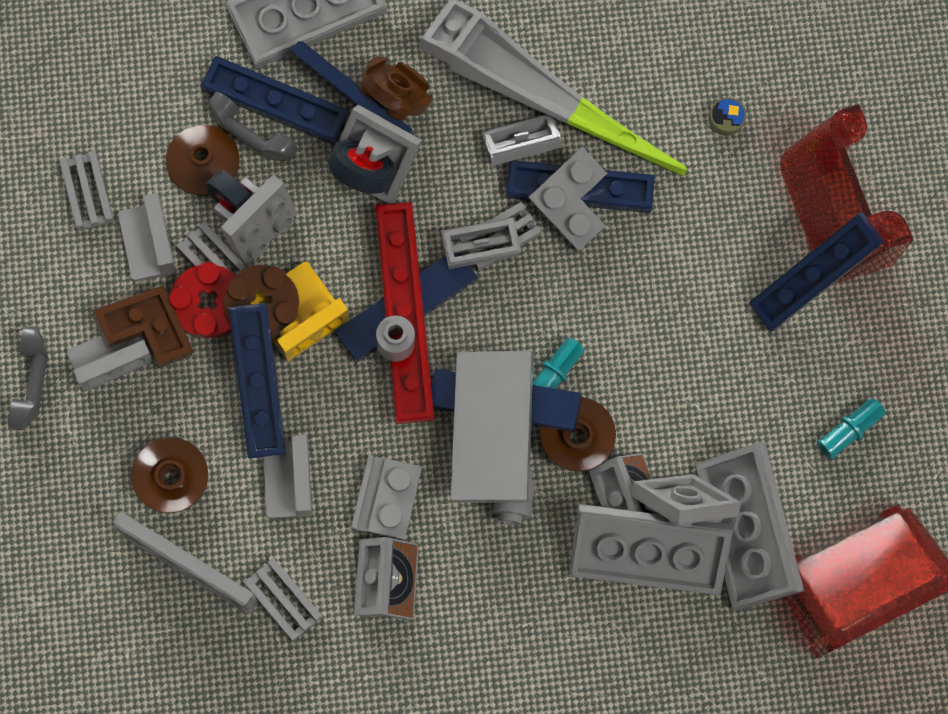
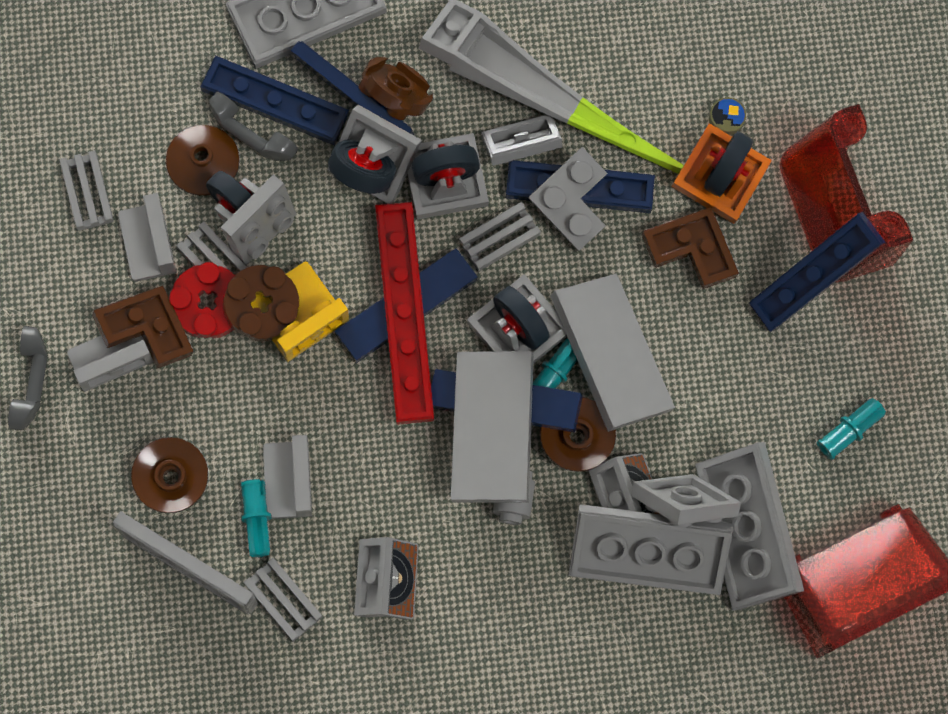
dark blue tile [229,303,286,459] -> none
light grey plate [351,455,422,541] -> none
light grey brick [376,316,415,362] -> none
light grey tile [441,217,522,270] -> none
none -> teal axle [241,479,272,557]
none -> plate [407,133,489,220]
none -> plate [467,274,567,364]
none -> light grey tile [550,273,675,432]
none -> reddish brown plate [642,207,739,289]
none -> orange plate [671,123,772,224]

